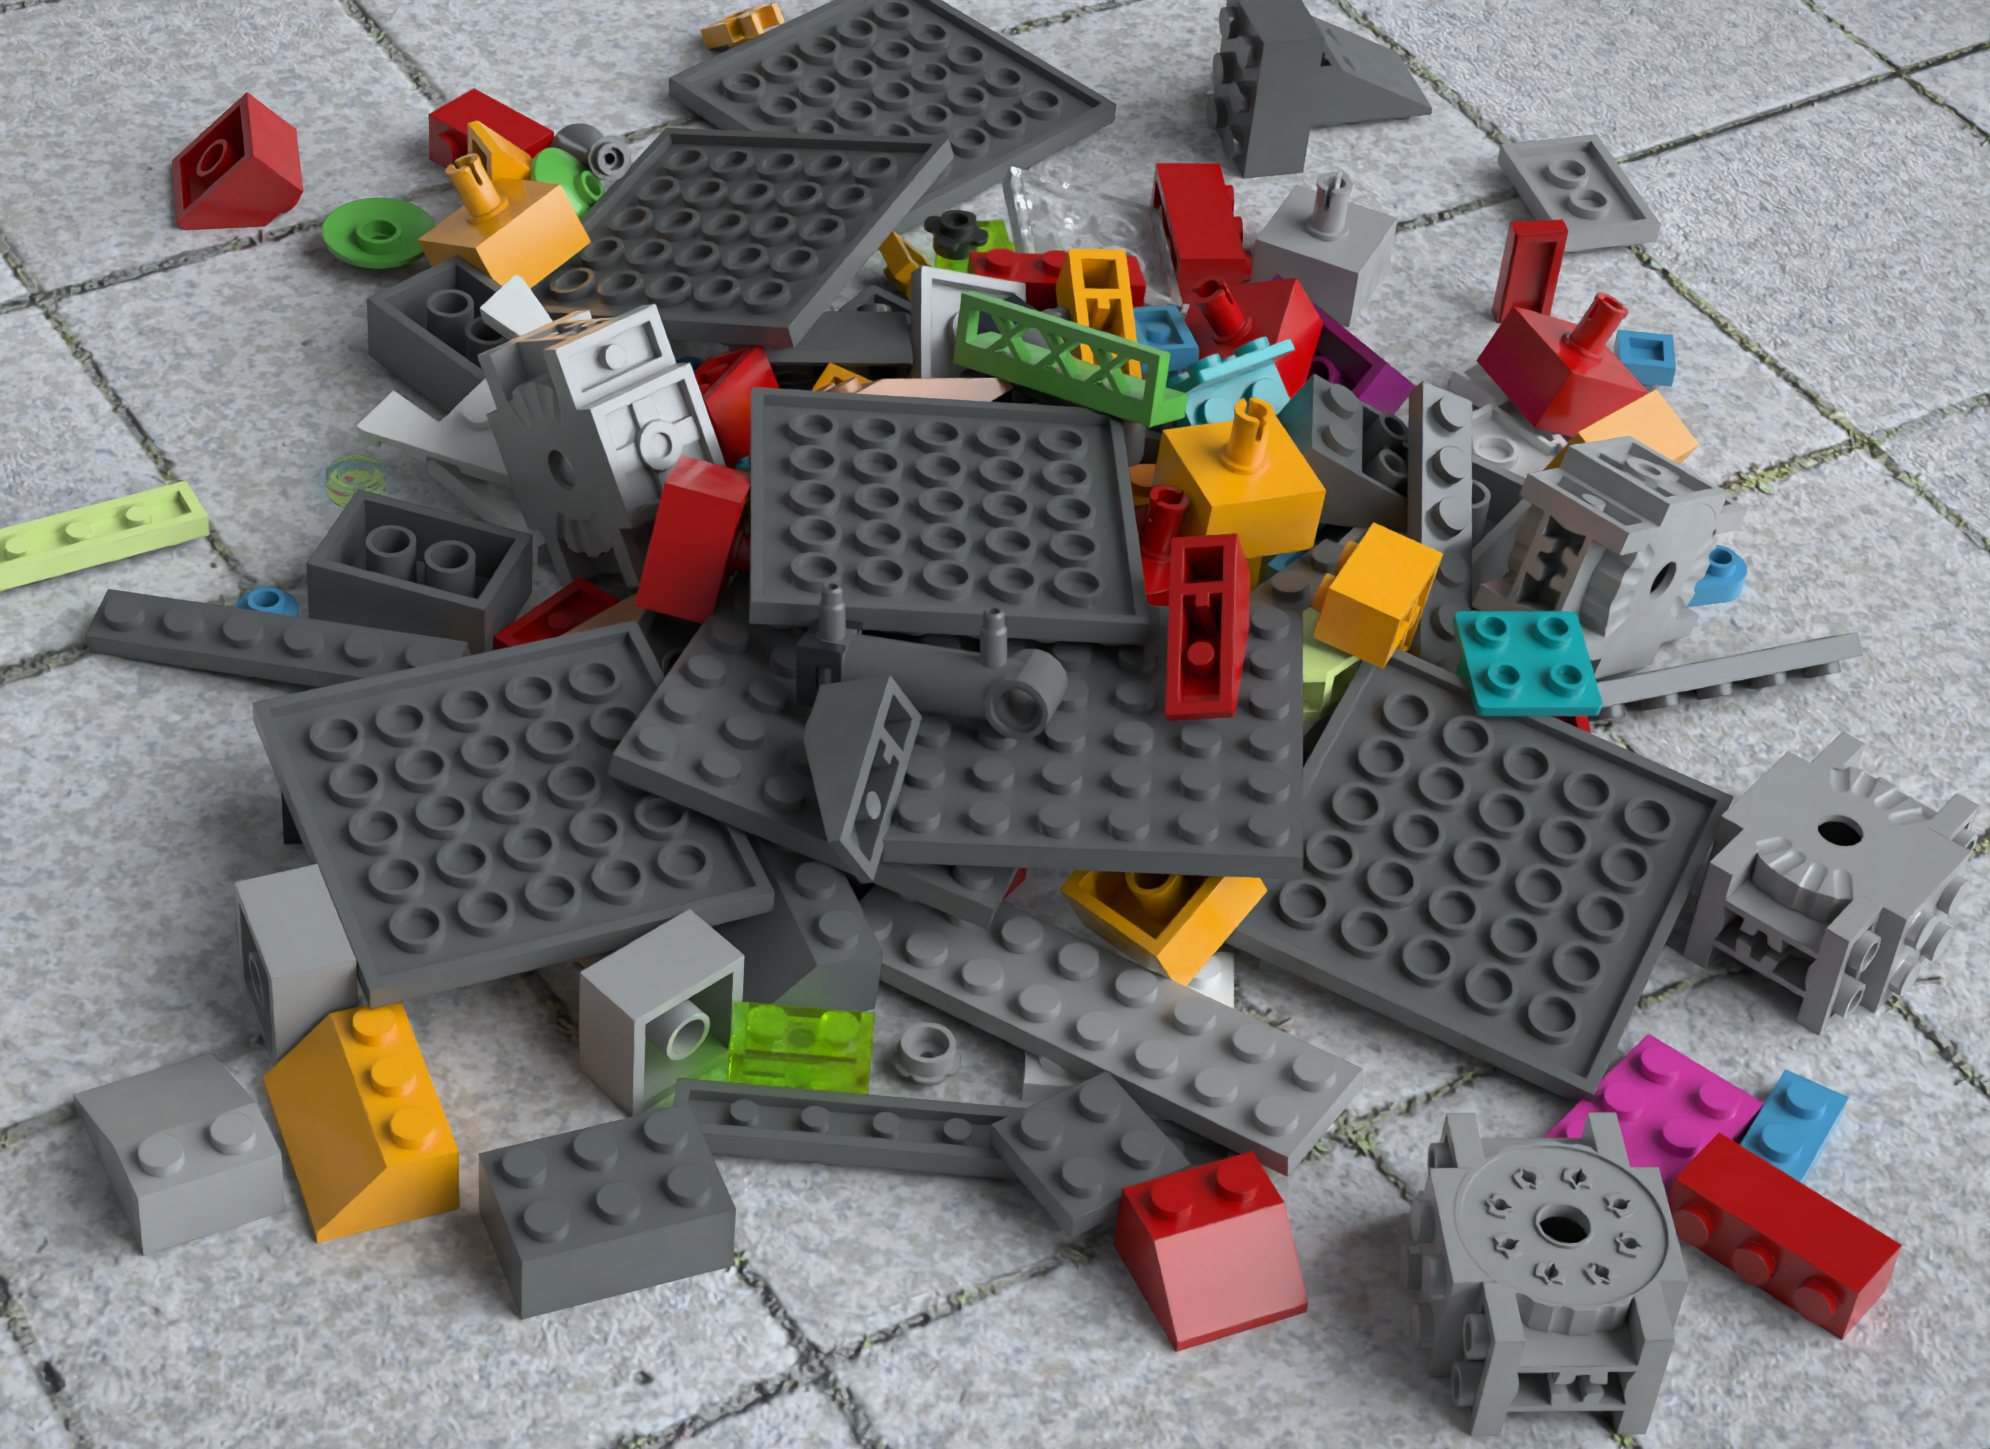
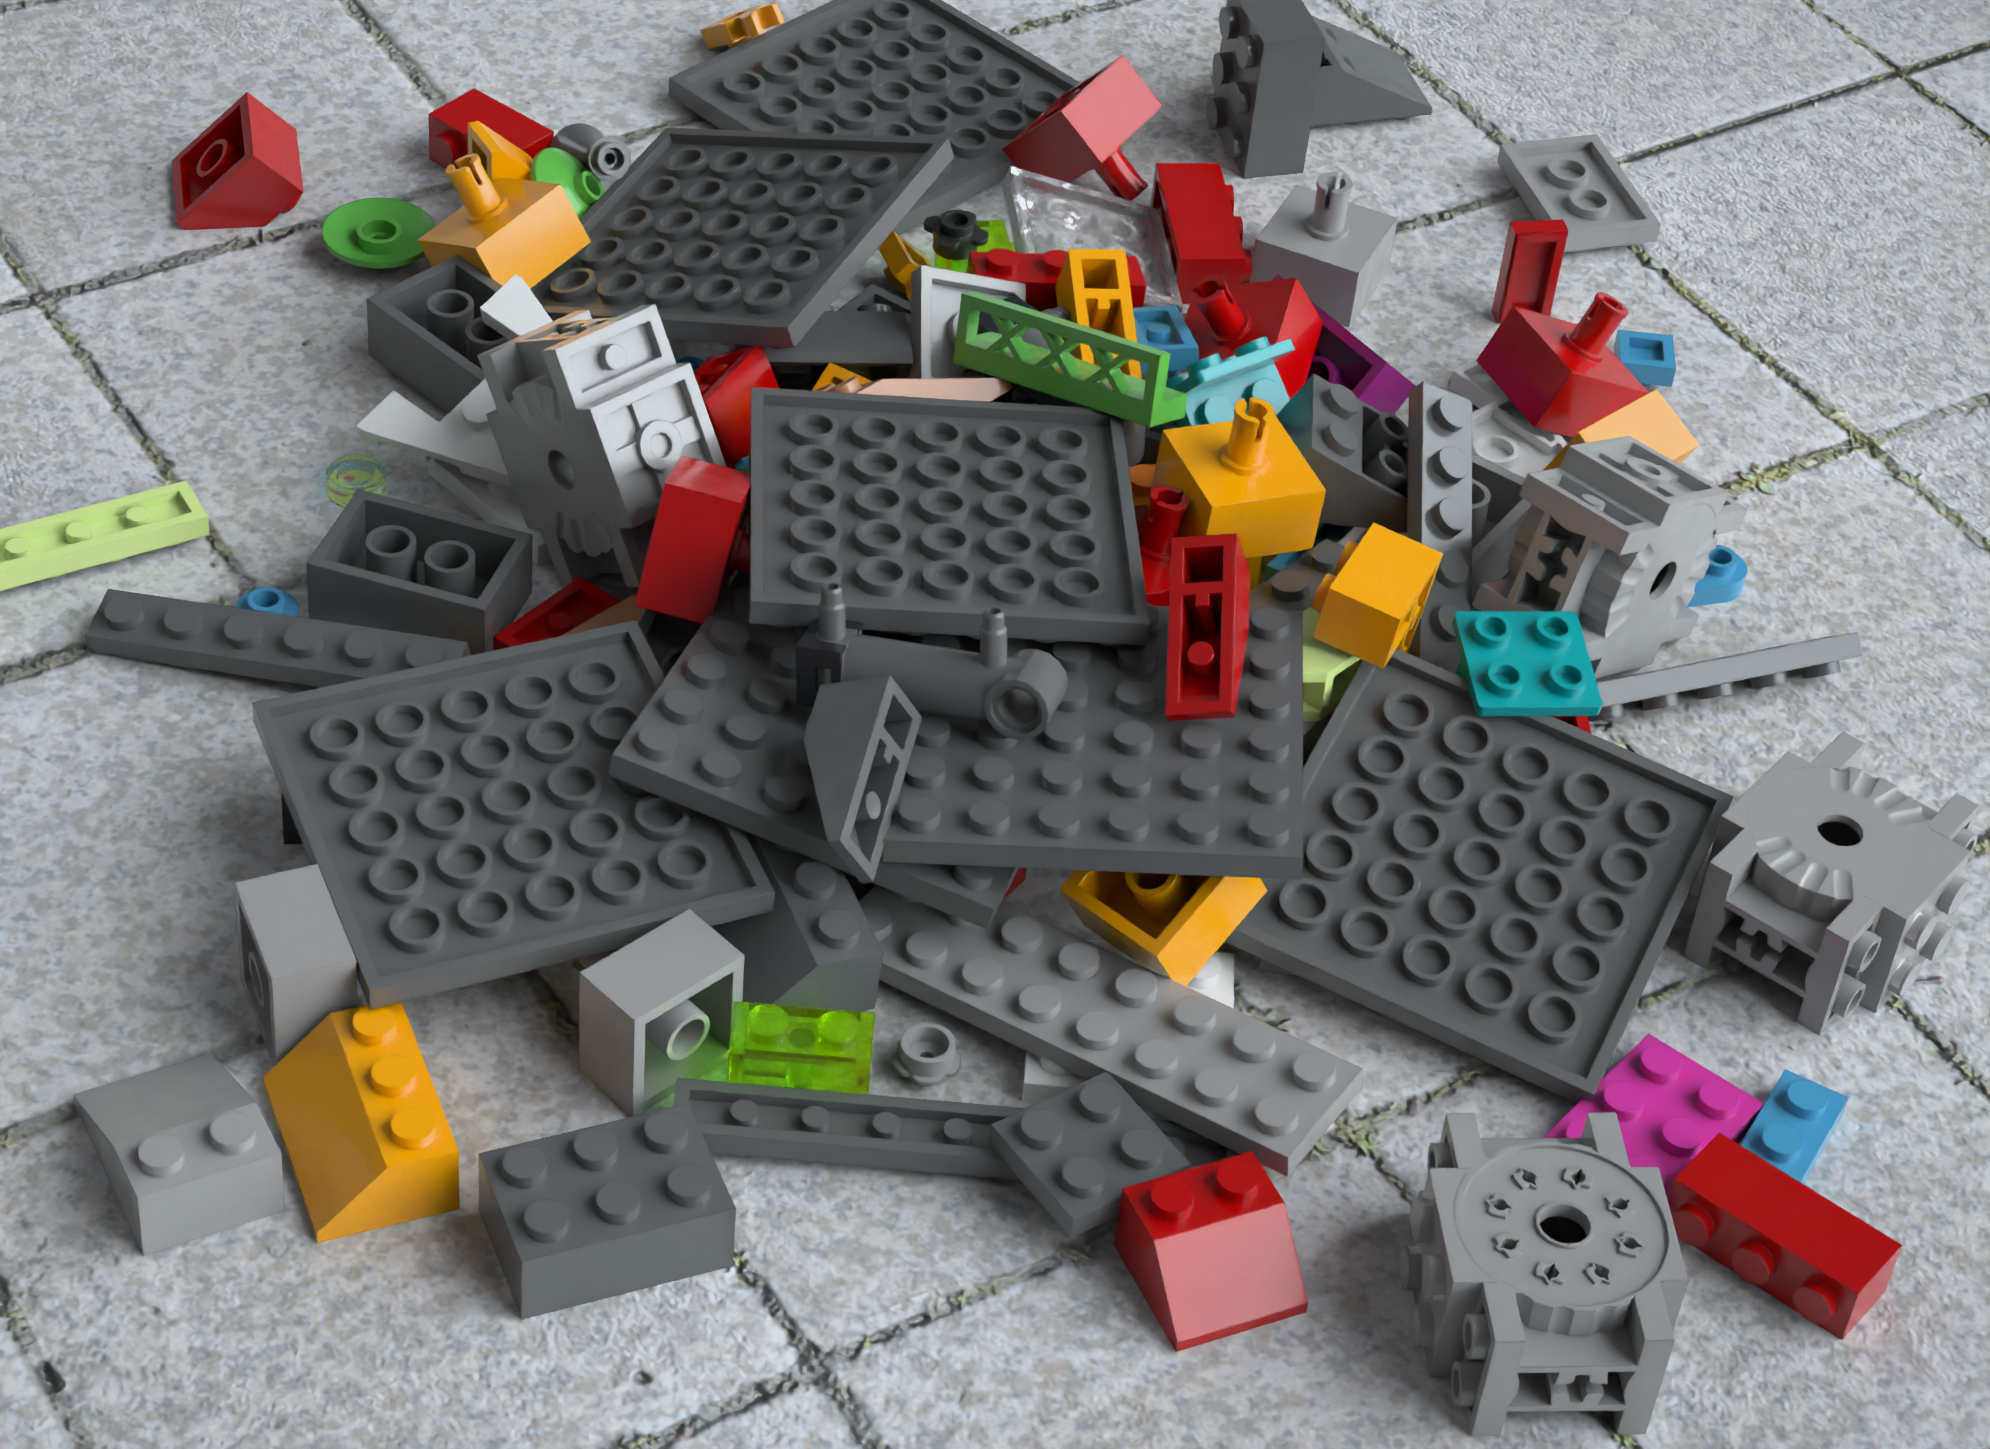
none -> red brick [1002,55,1162,207]

